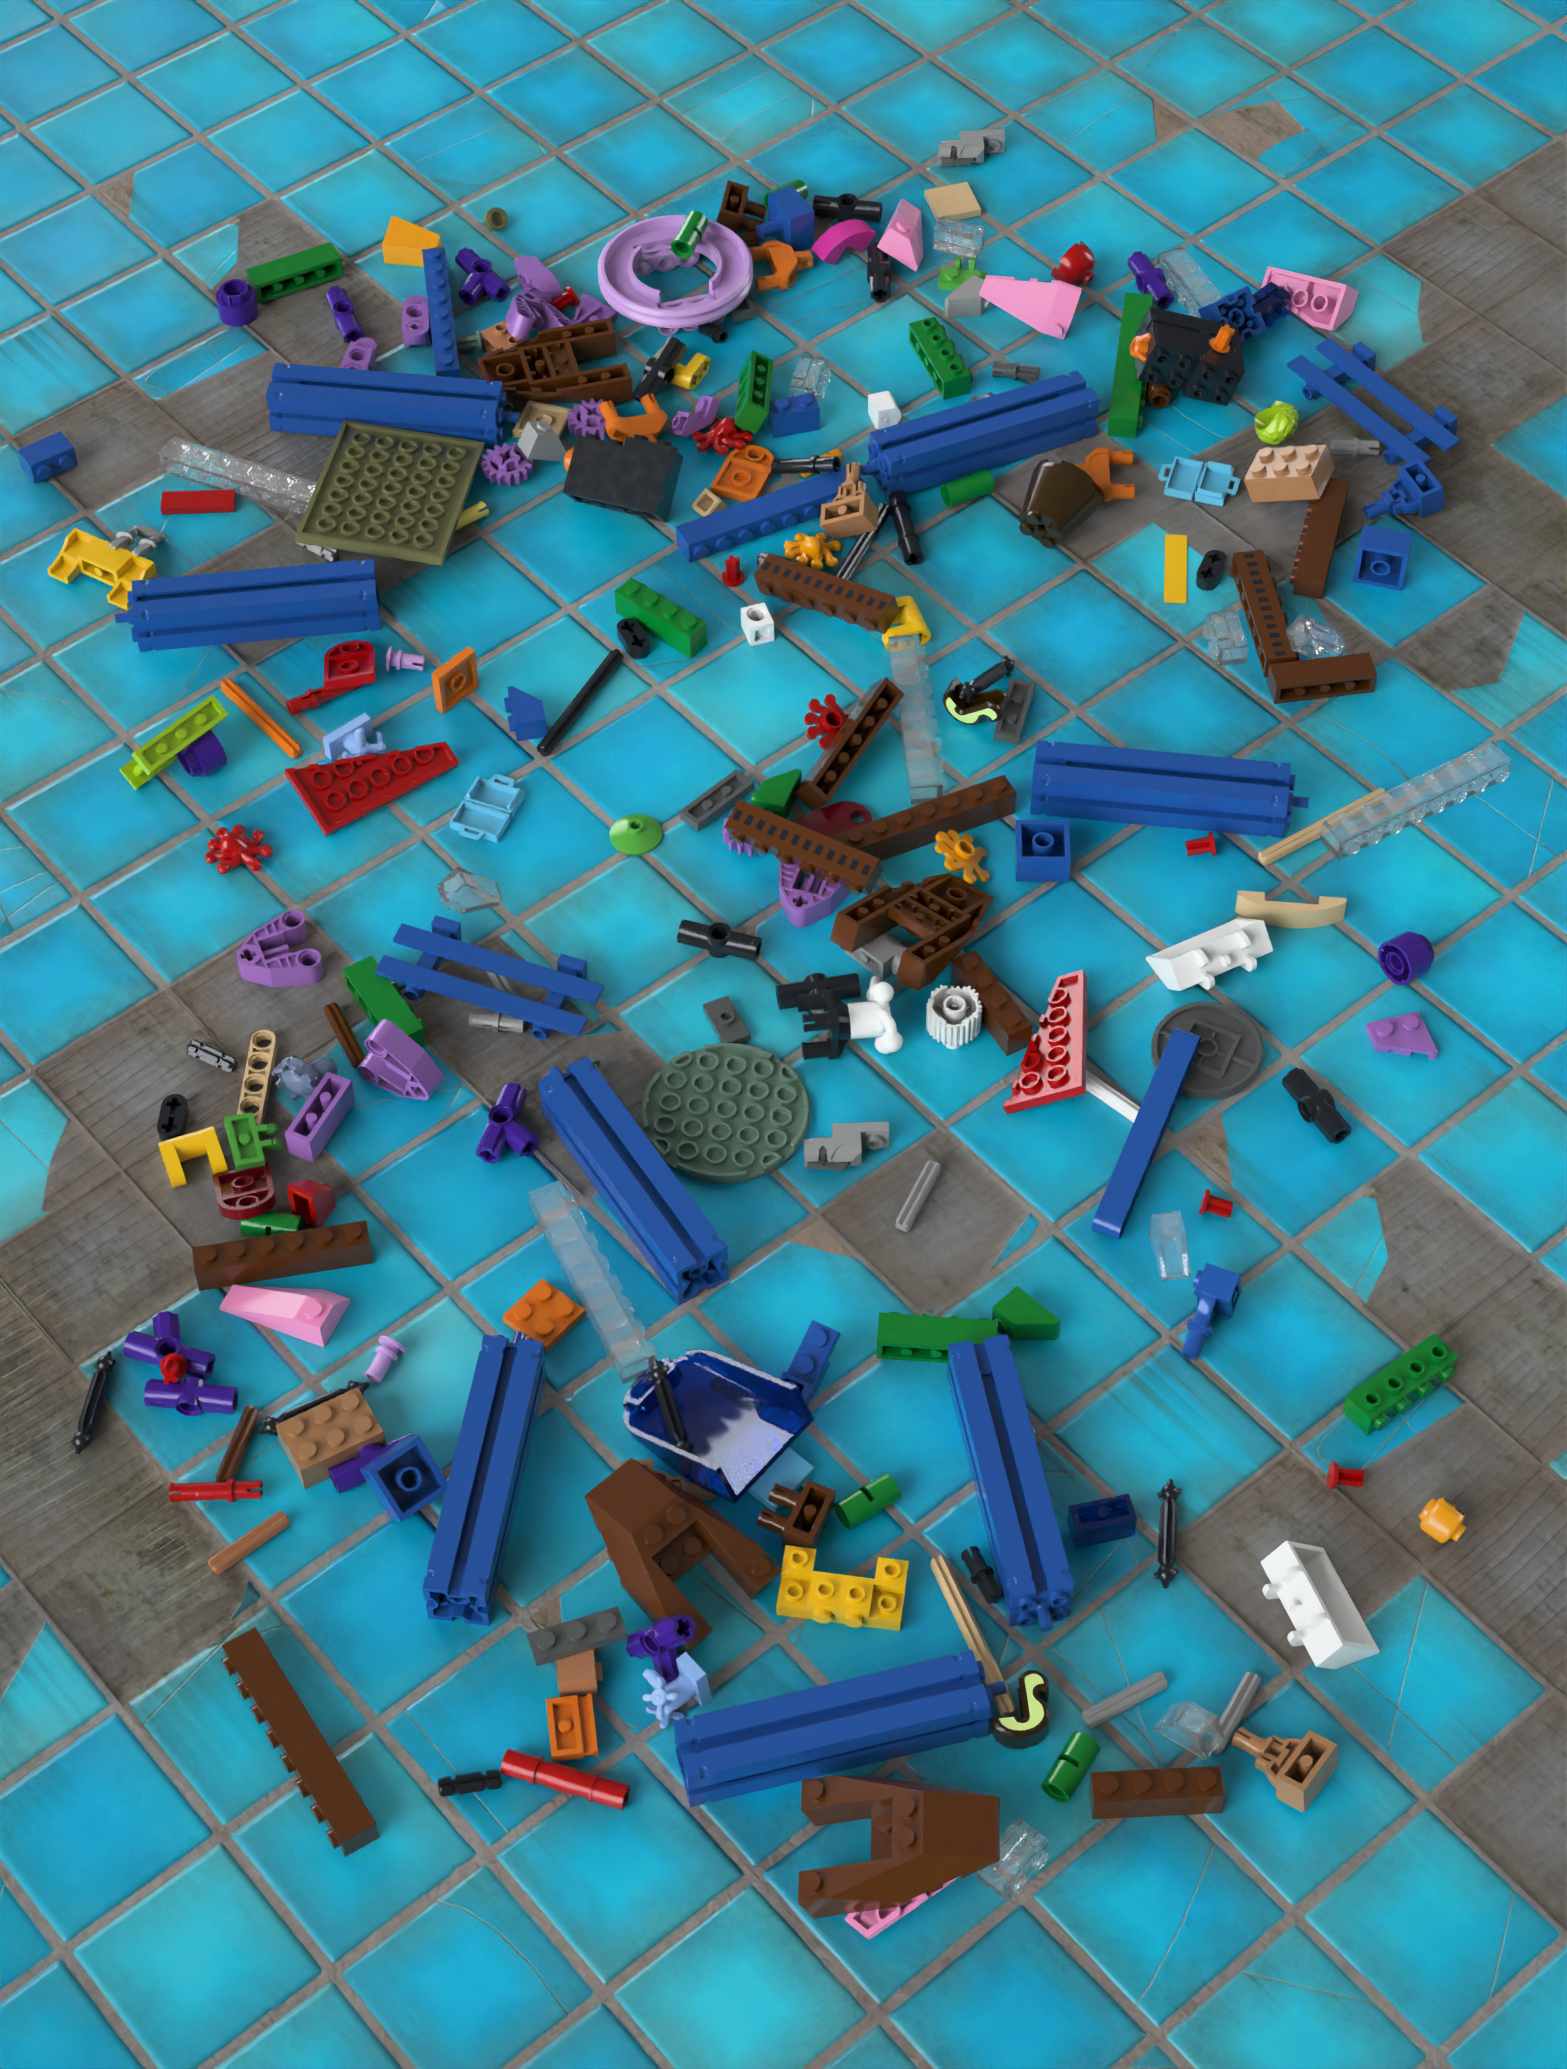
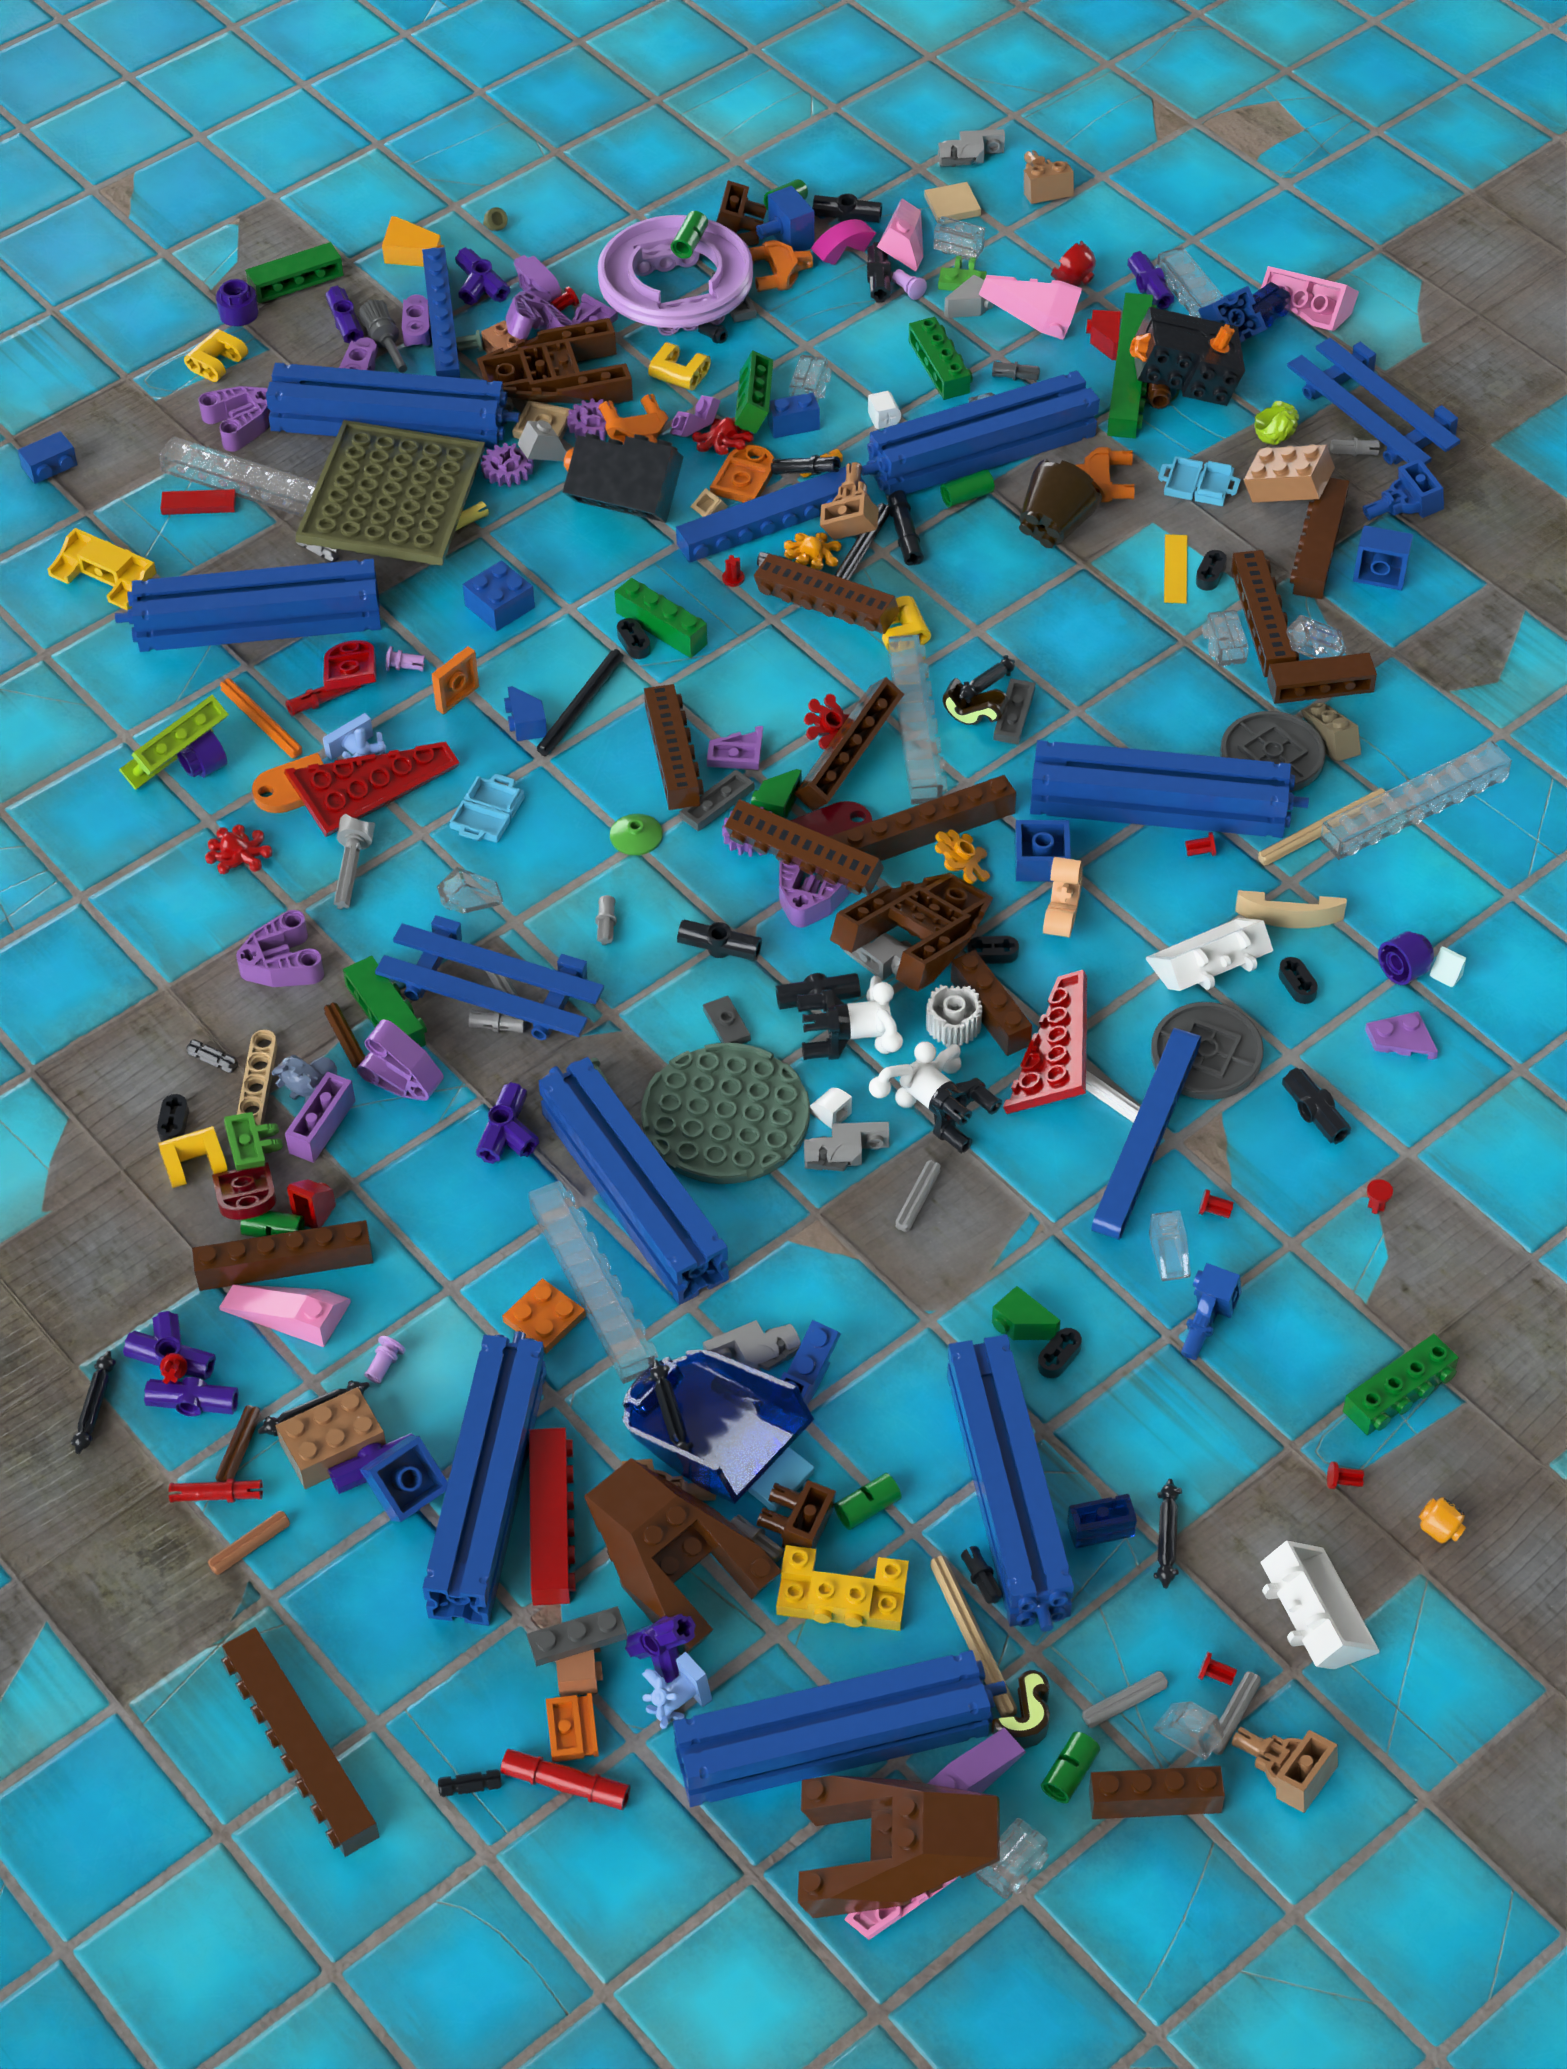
light grey piece [109,525,166,557] -> none
black piece [631,336,687,404] -> none
white brick [741,602,774,646] -> none
green brick [876,1312,998,1363] -> none
none -> yellow connector [184,329,248,382]
none -> medium lavender connector [198,386,270,452]
none -> orange tile [252,752,324,813]
none -> light grey piece [334,814,375,910]
none -> dark grey piece [358,299,407,373]
none -> blue brick [463,560,535,632]
none -> red brick [529,1427,576,1606]
none -> light grey axle [595,895,617,945]
none -> reddish brown brick [644,684,704,810]
none -> light grey plate [703,1320,801,1372]
none -> medium lavender wing [707,726,763,770]
none -> light grey axle [731,1514,784,1563]
none -> white brick [809,1088,852,1129]
none -> wheel [869,1042,1002,1154]
none -> lavender pin [892,269,927,300]
none -> medium lavender slope [927,1728,1026,1793]
none -> black beam [967,936,1019,964]
none -> medium nougat brick [1023,150,1074,204]
none -> black beam [1038,1328,1082,1378]
none -> light nougat connector [1043,857,1083,938]
none -> red slope [1086,310,1121,361]
none -> red piece [1197,1652,1237,1686]
none -> dark grey plate [1220,711,1325,792]
none -> black beam [1278,957,1318,1004]
none -> dark tan slope [1301,703,1361,761]
none -> red piece [1366,1179,1393,1214]
none -> light aqua slope [1430,946,1466,987]

